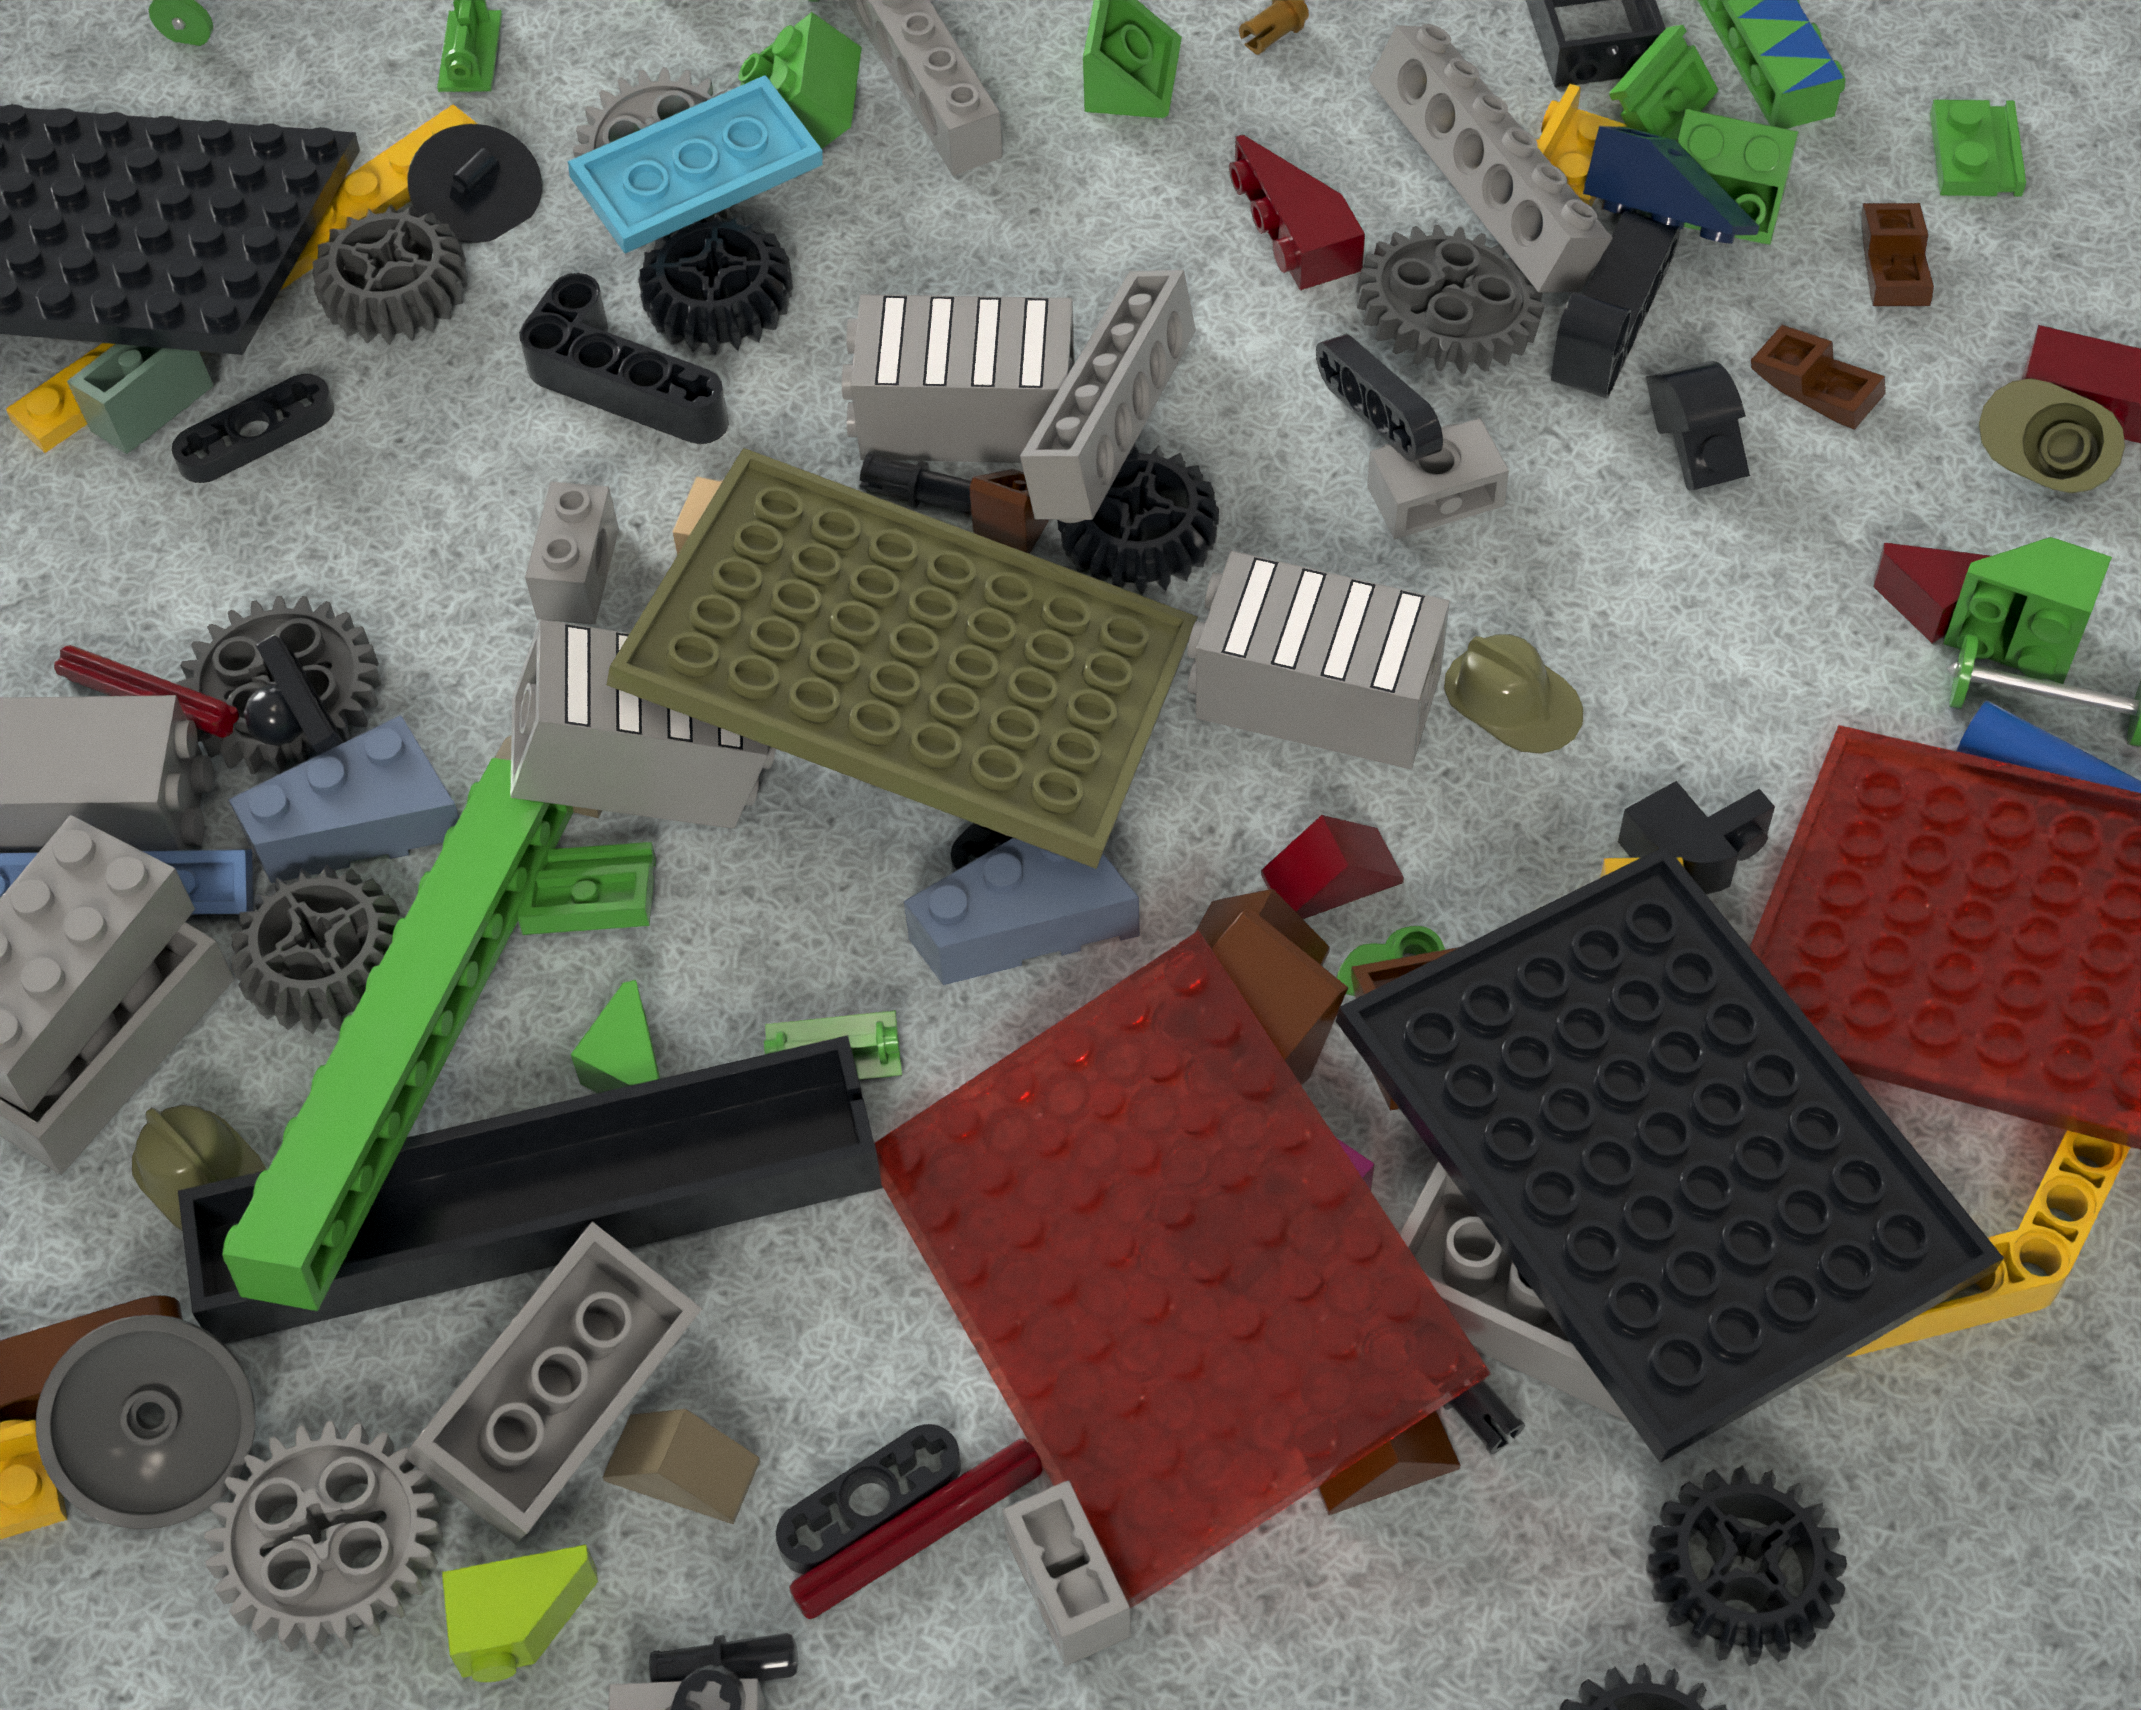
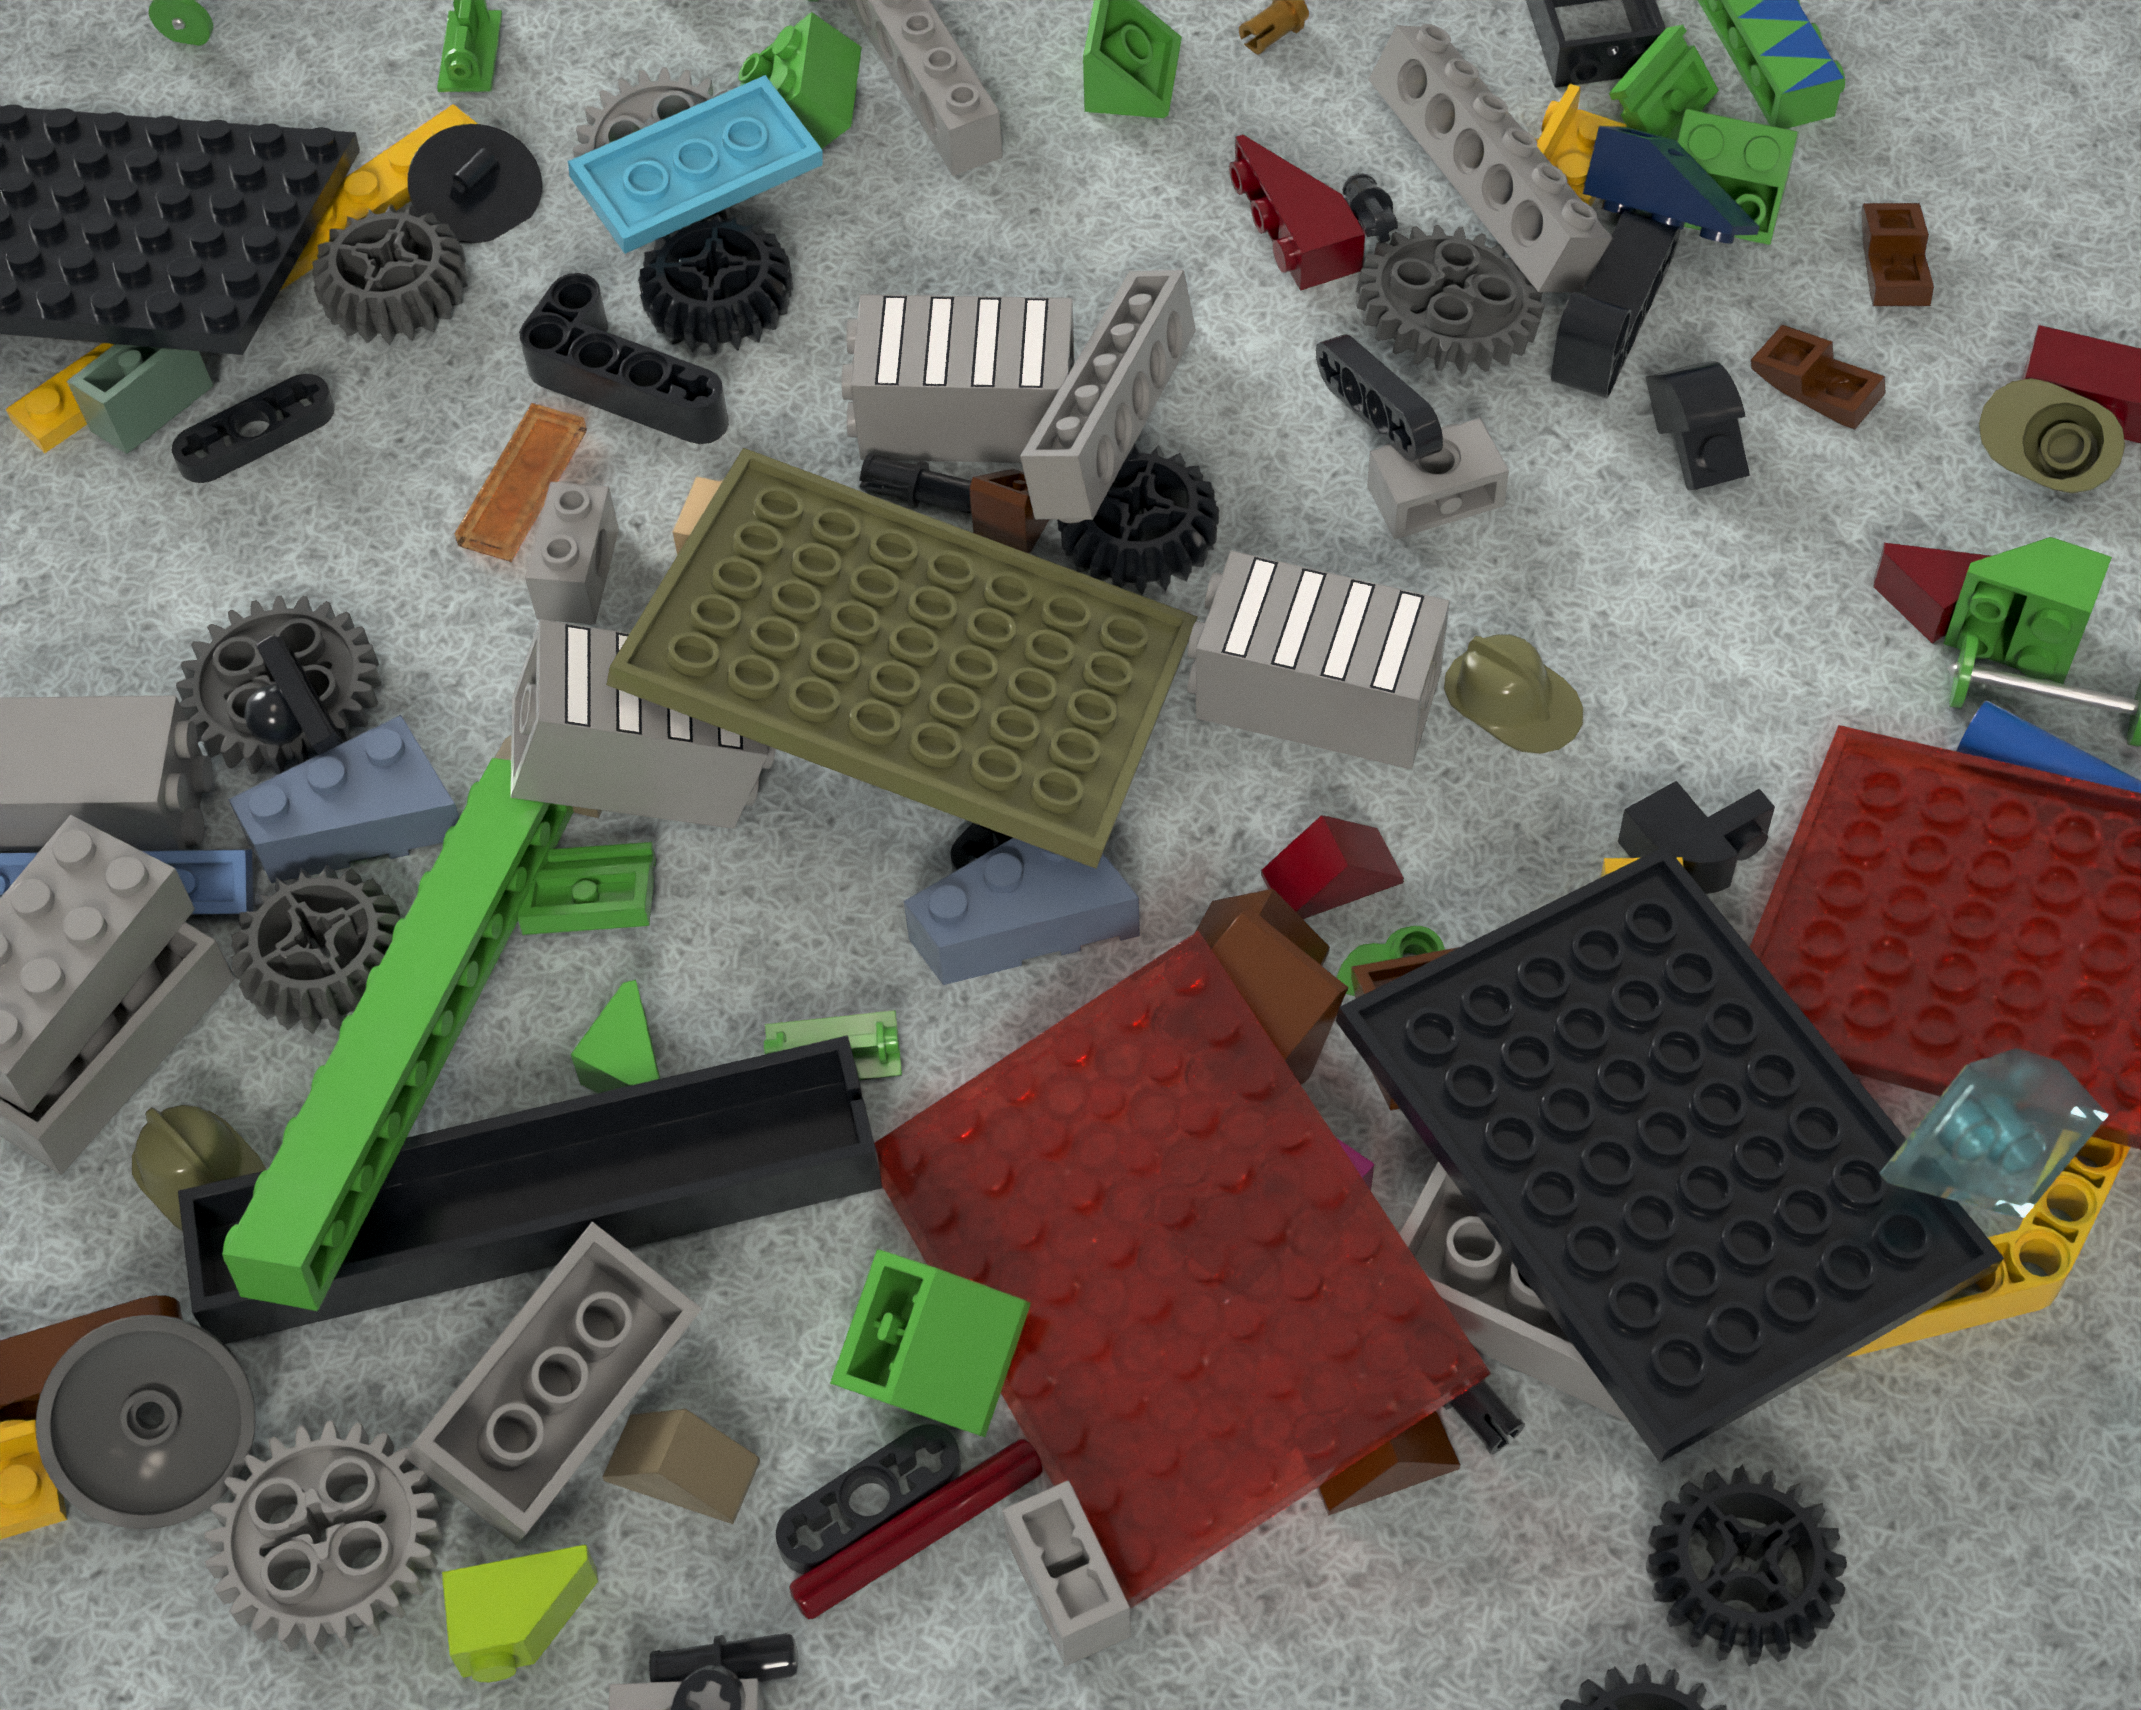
dark red axle [54,645,239,738] -> none
bright green plate [1930,99,2026,197] -> none
none -> clear orange tile [454,403,587,562]
none -> bright green slope [830,1249,1031,1437]
none -> black axle [1342,173,1398,243]
none -> clear light blue slope [1880,1048,2109,1219]

